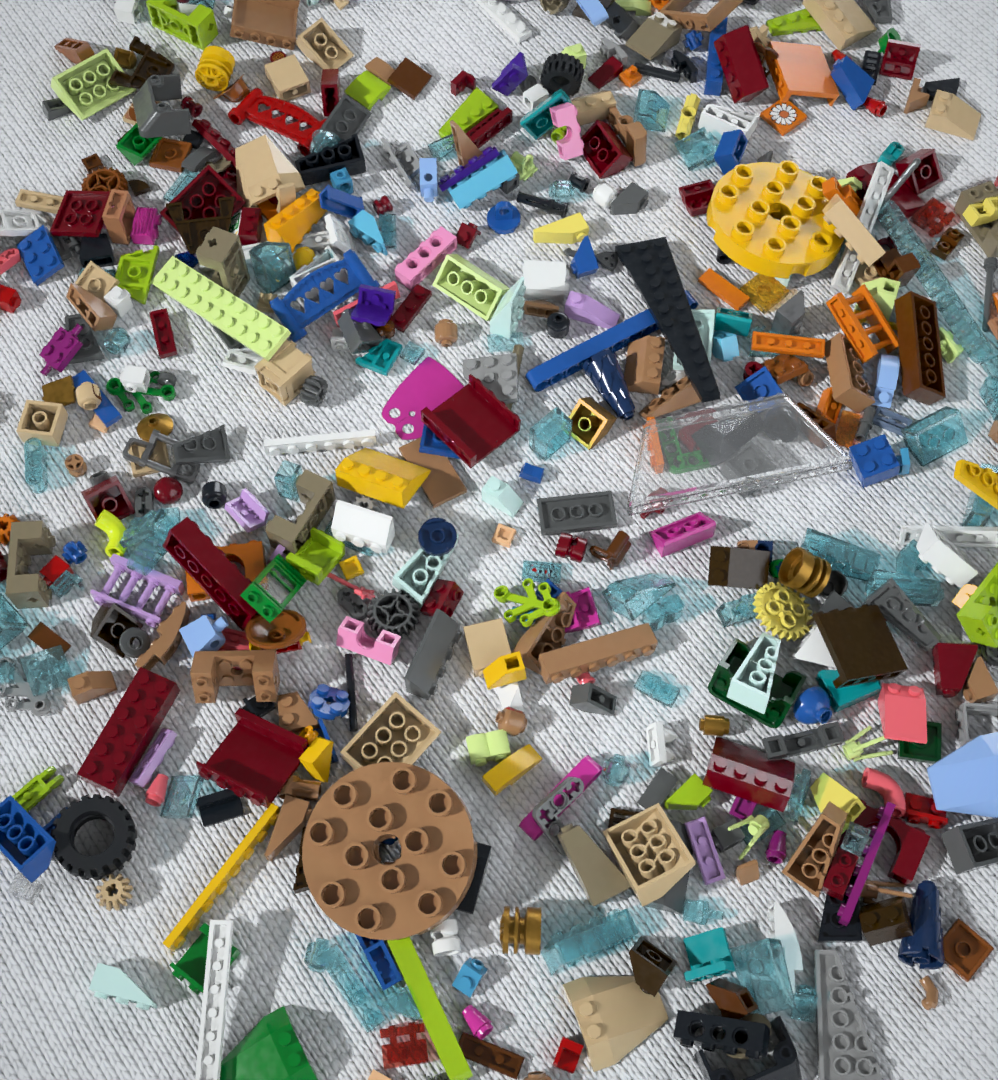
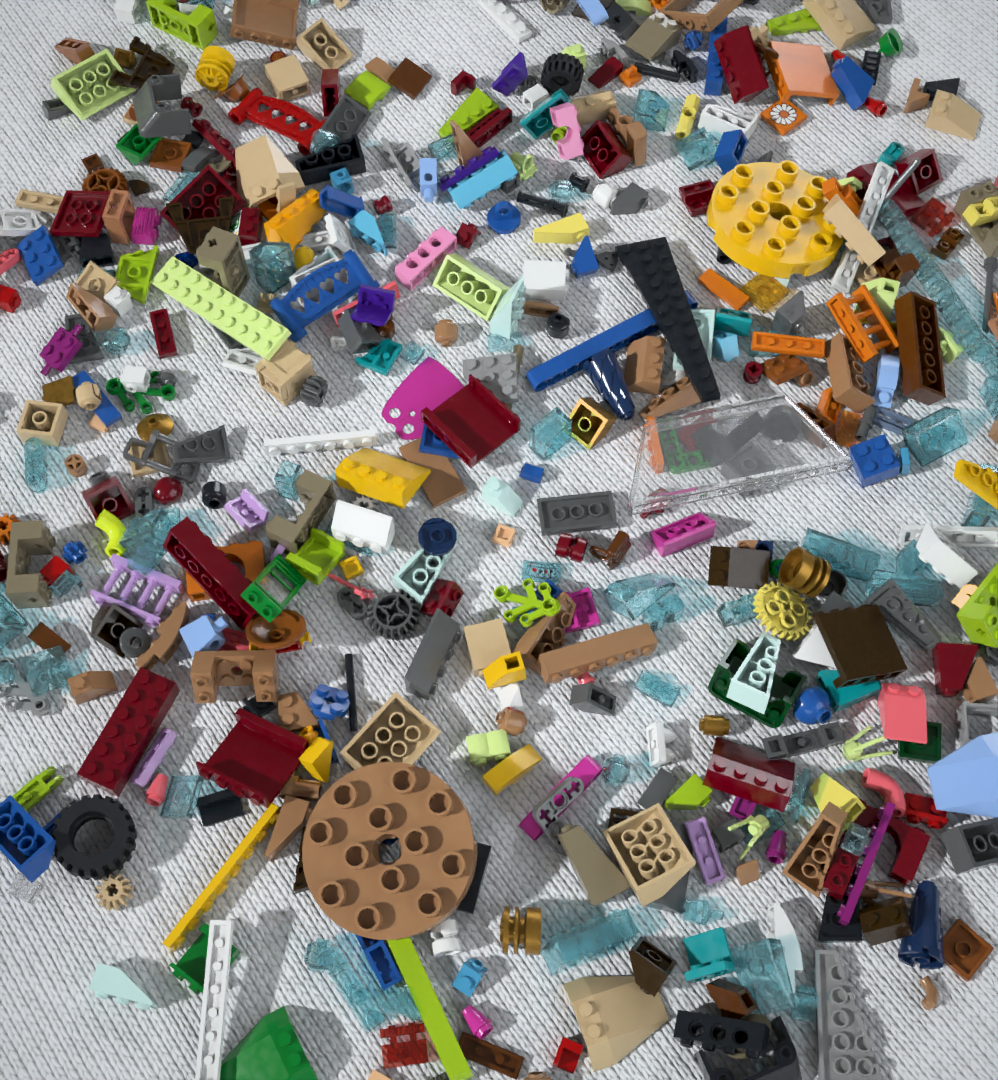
bright pink arch [336,616,401,666] -> none
dark red plate [389,284,432,333] -> none
lavender slope [564,291,620,329] -> none
blue plate [735,366,786,415] -> none
dark red slope [879,39,921,80] -> none

